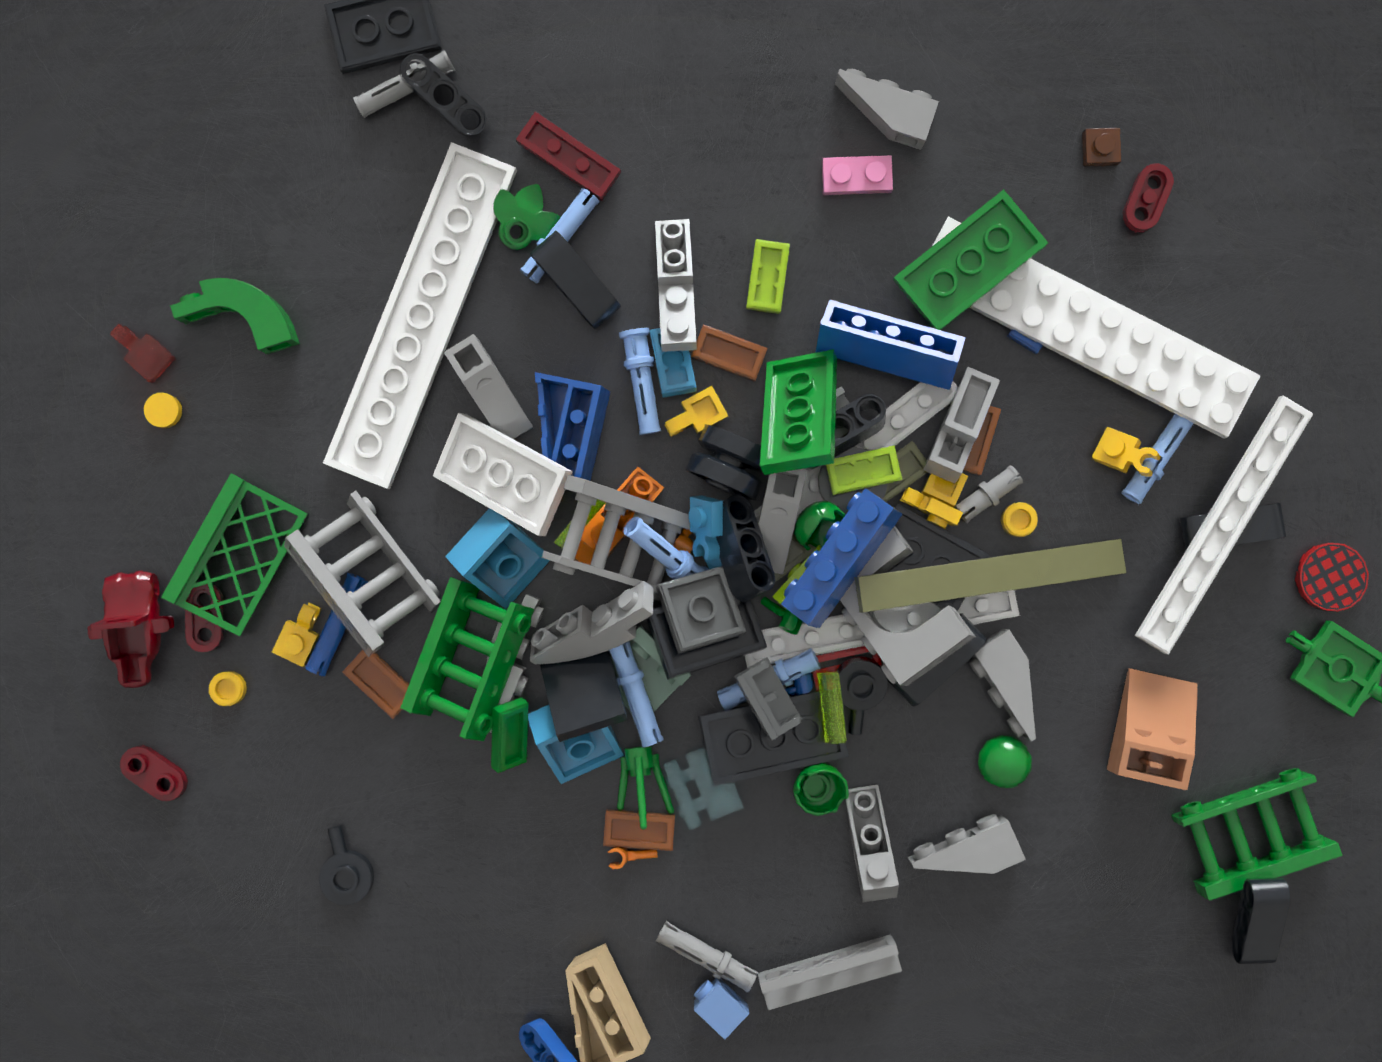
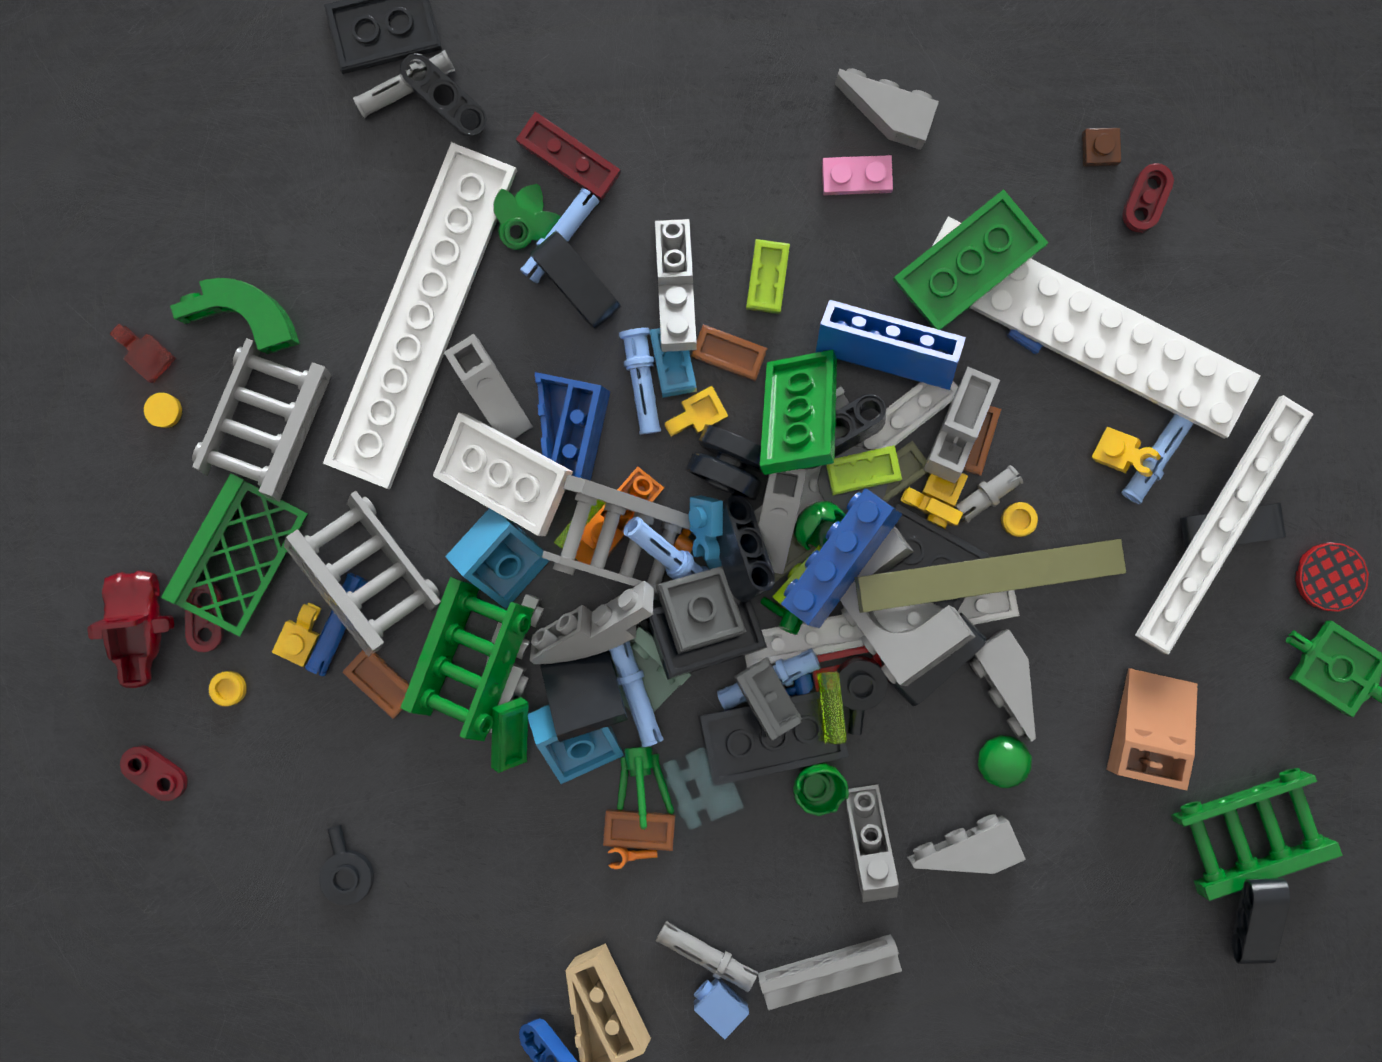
none -> light grey fence [192,338,331,502]

